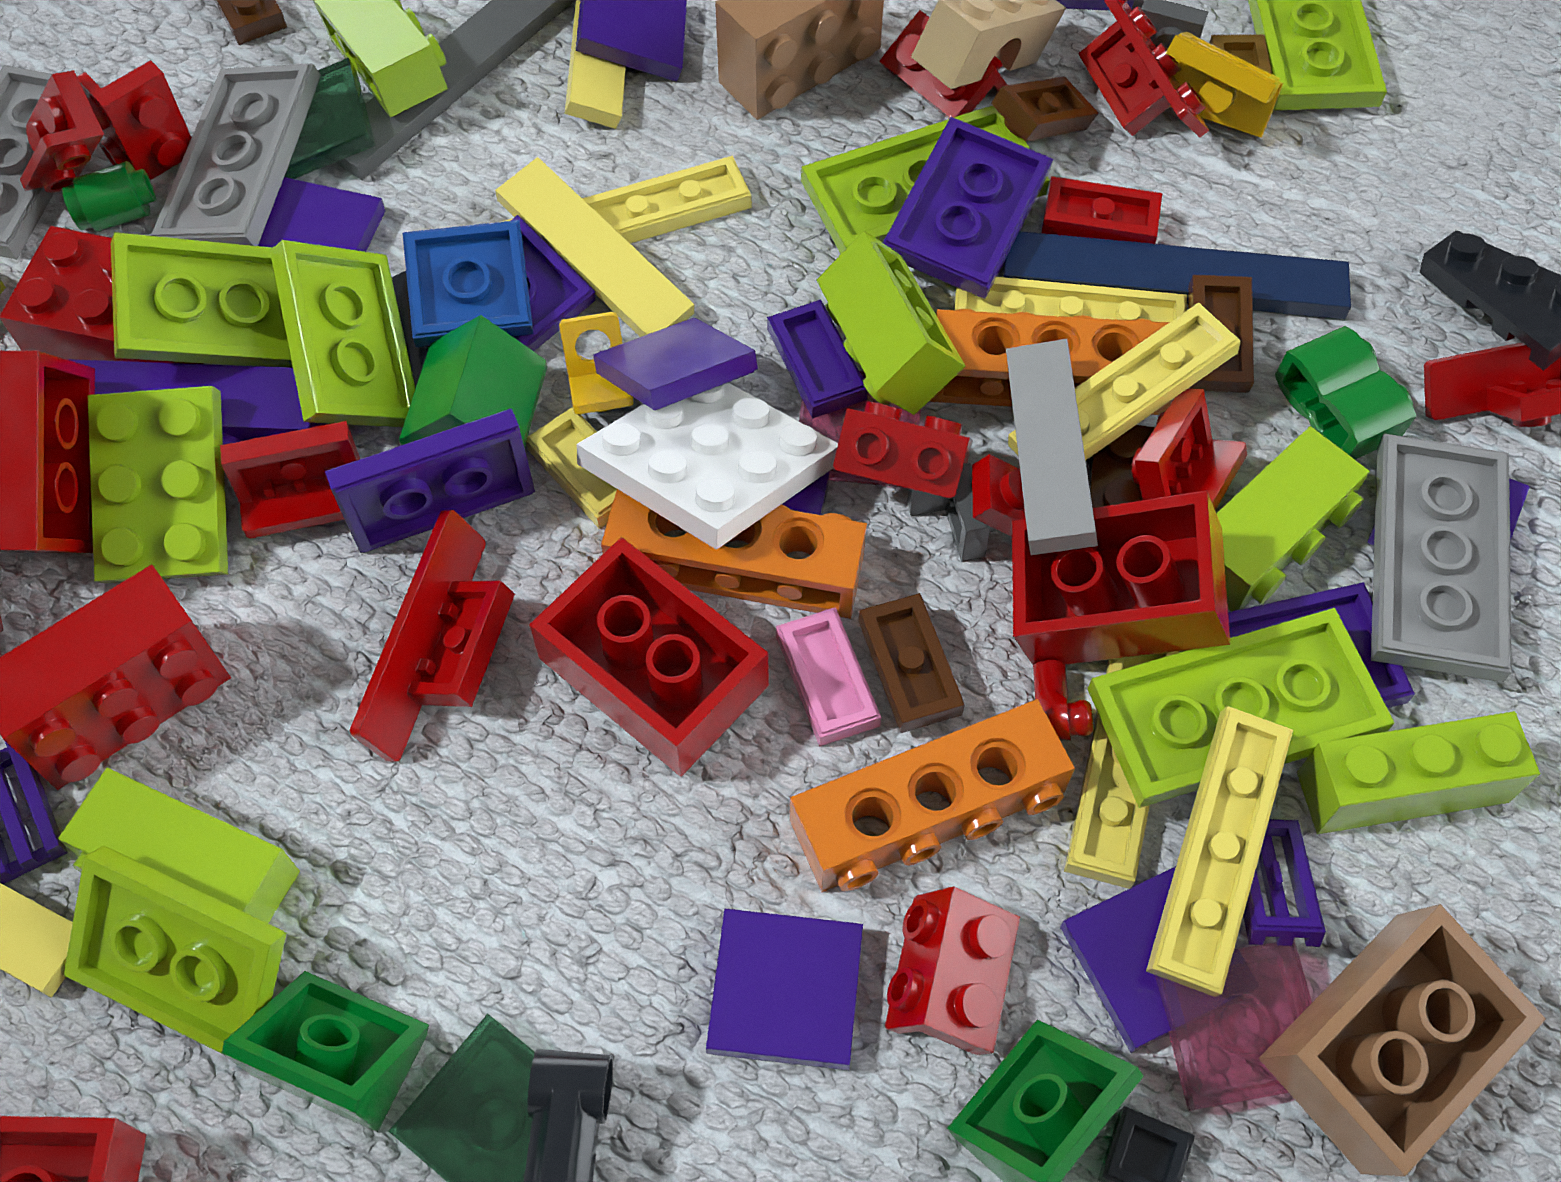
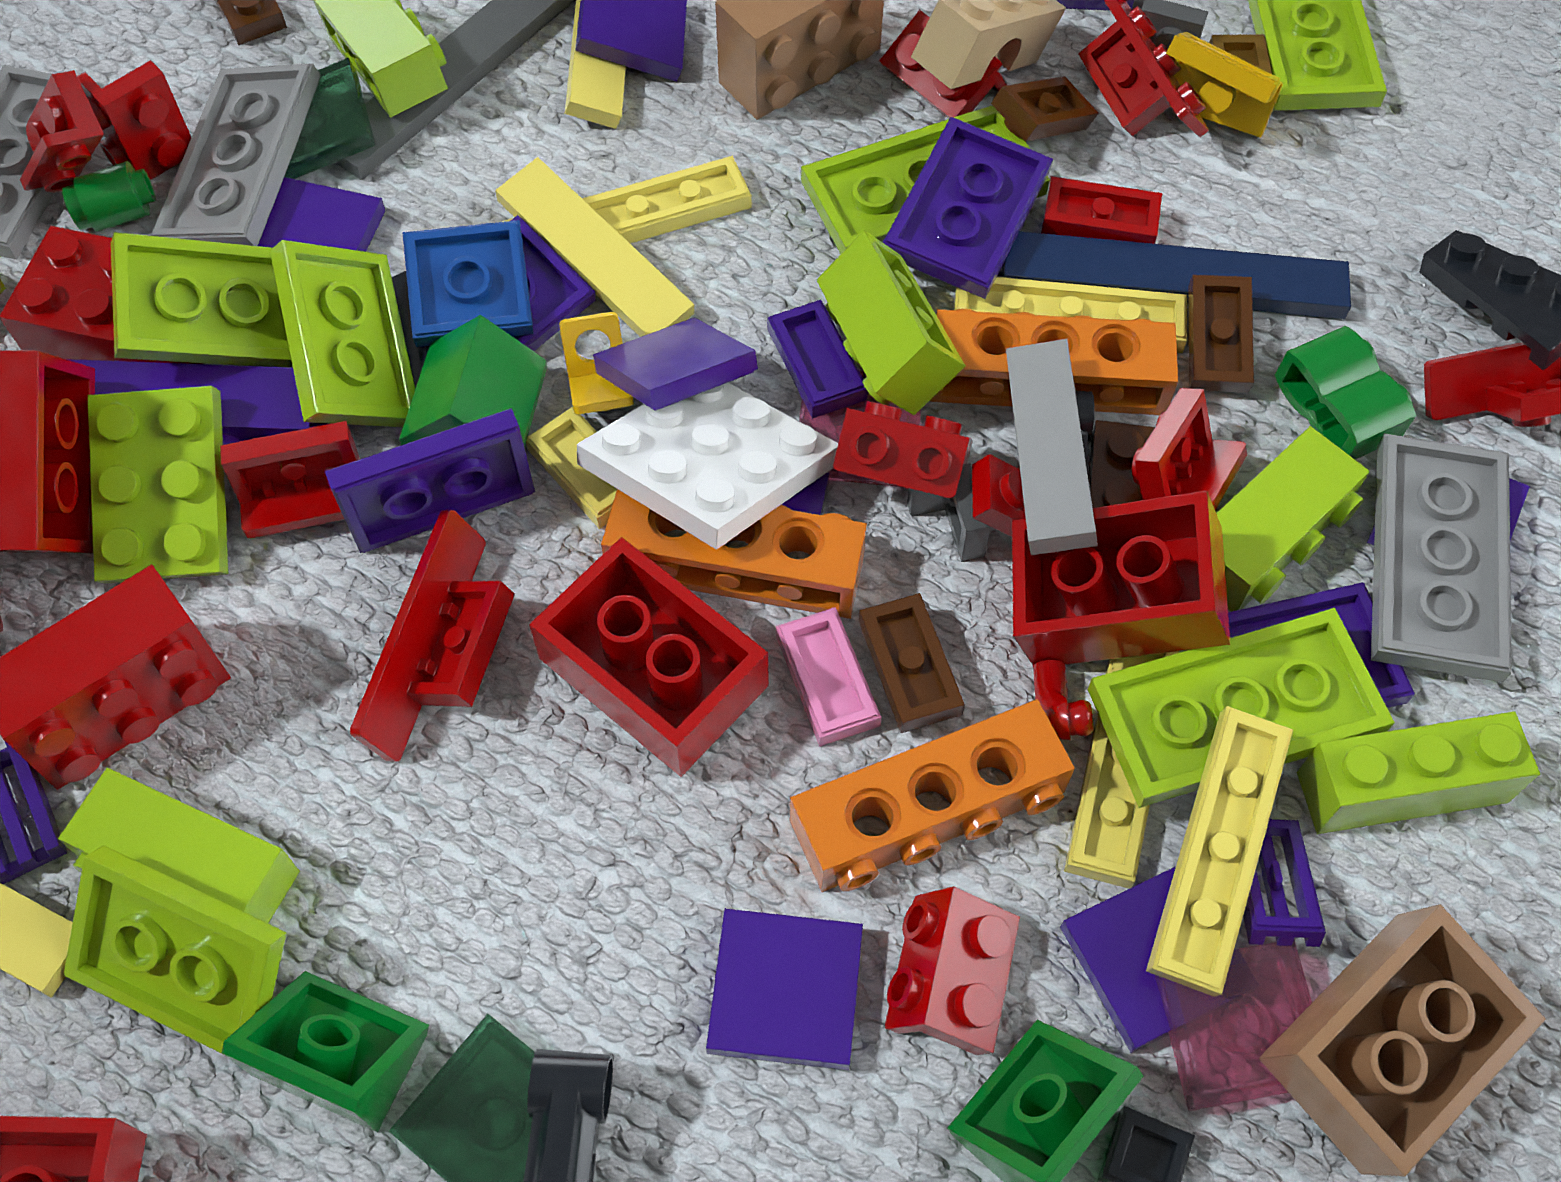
light yellow tile [1008,302,1241,461] -> none

